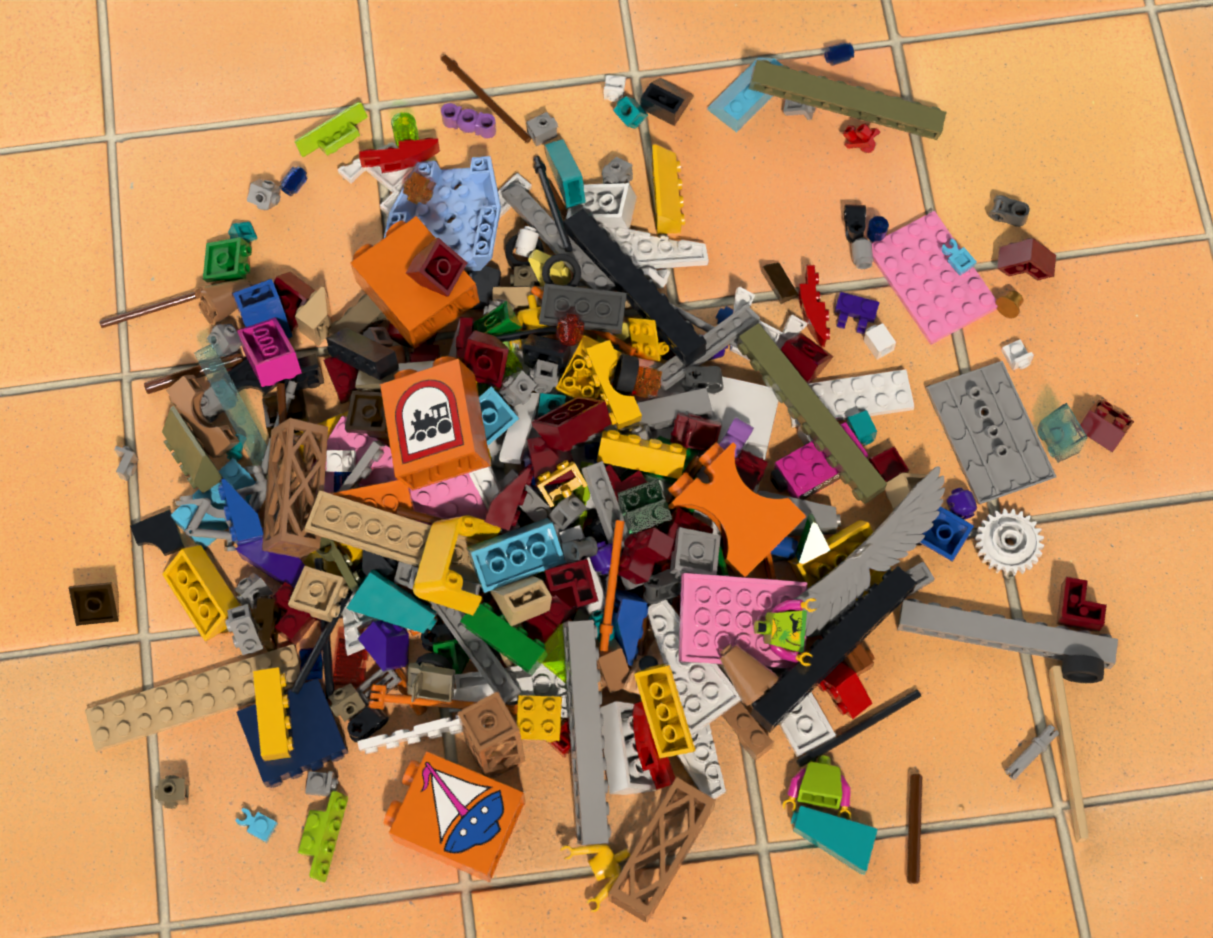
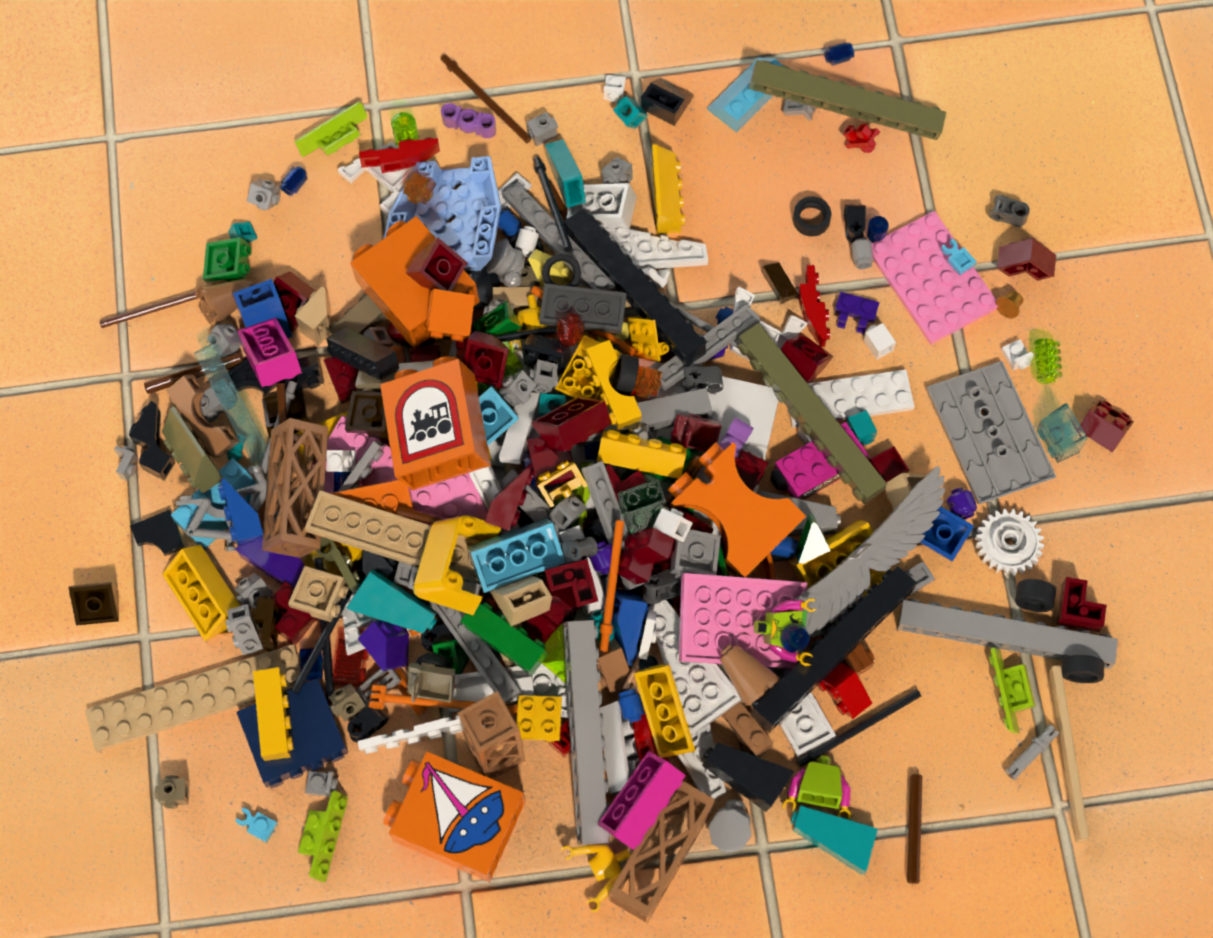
none -> black arch [129,401,175,481]
none -> orange brick [425,289,475,342]
none -> light grey piece [486,239,525,288]
none -> blue brick [498,210,524,238]
none -> dark pink brick [597,751,686,850]
none -> blue brick [618,689,645,723]
none -> white plate [638,610,658,660]
none -> white brick [653,508,693,542]
none -> black slope [702,743,794,812]
none -> light grey piece [708,799,752,853]
none -> clear blue cone [781,623,810,653]
none -> black tyre [793,196,832,237]
none -> lime bracket [989,647,1036,734]
none -> black tyre [1015,579,1056,613]
none -> clear neon green piece [1034,338,1063,384]

